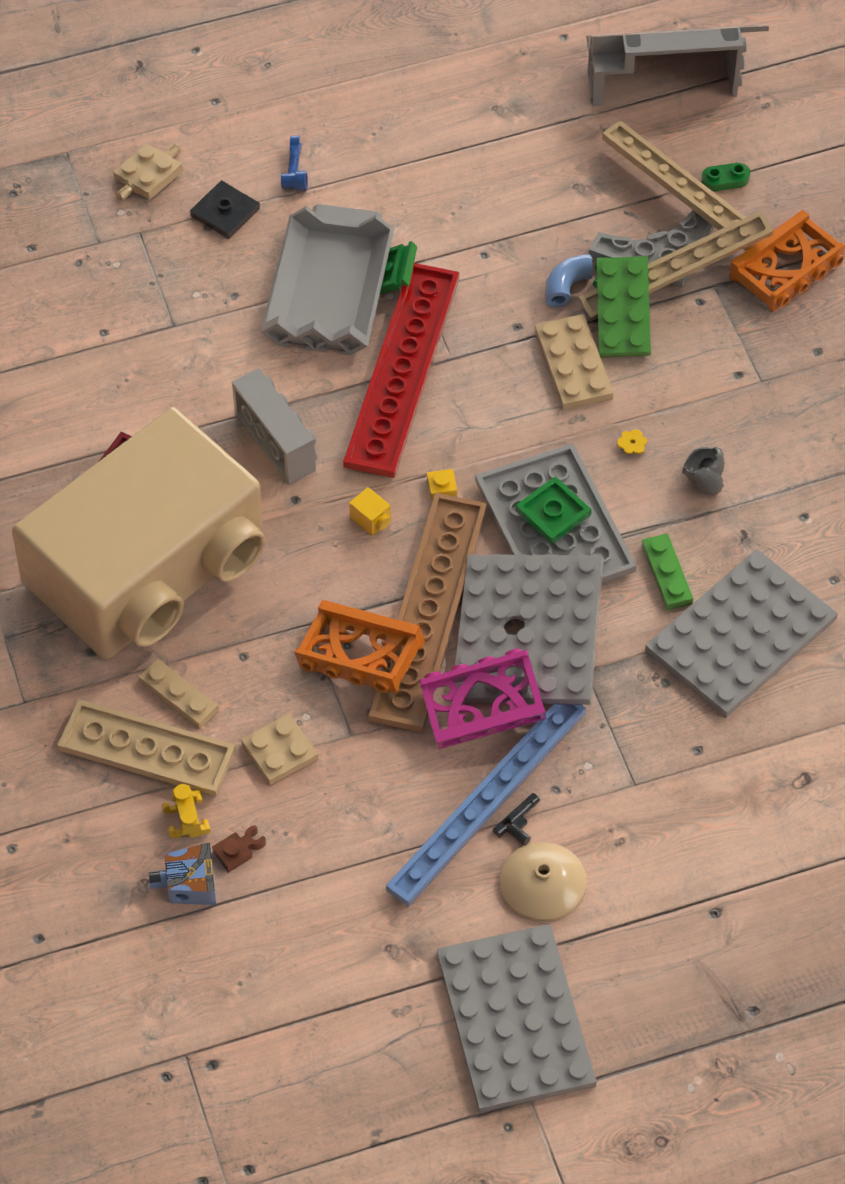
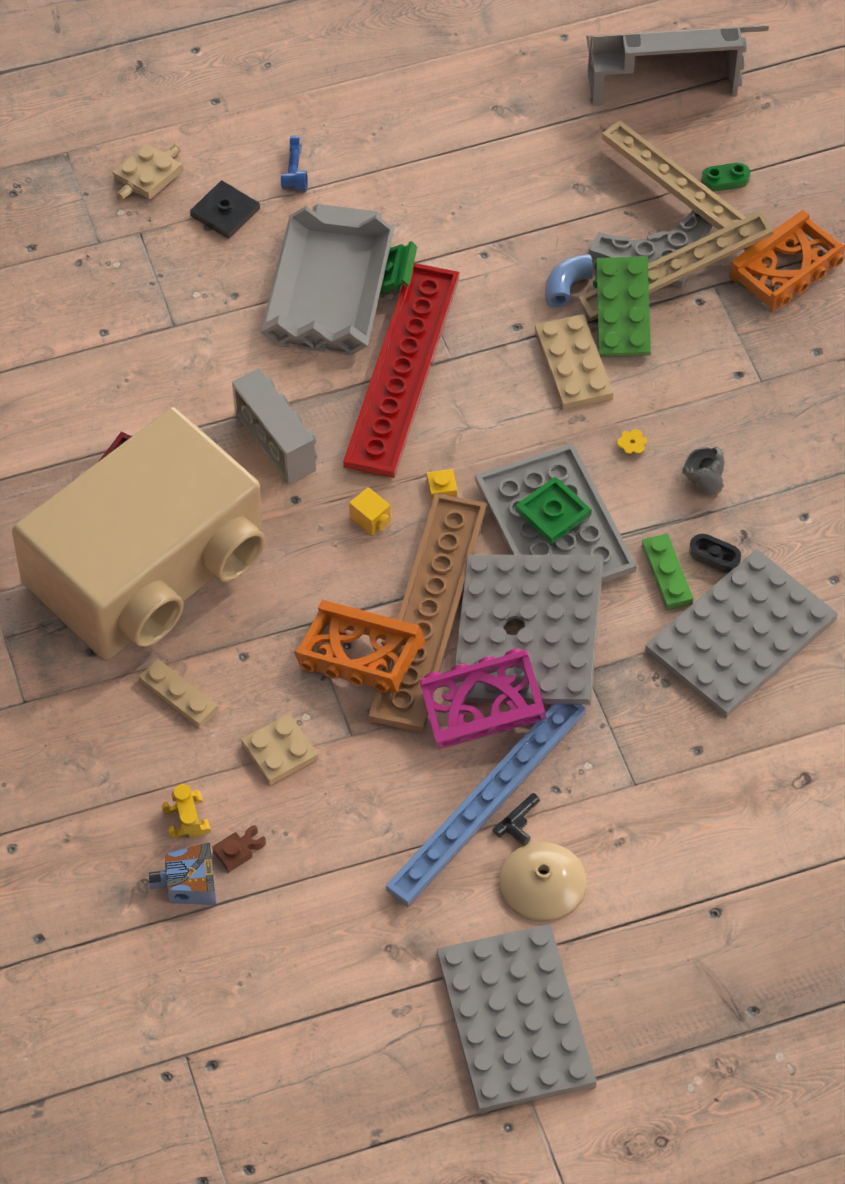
tan plate [57,699,236,797] -> none
none -> black plate [689,534,741,572]

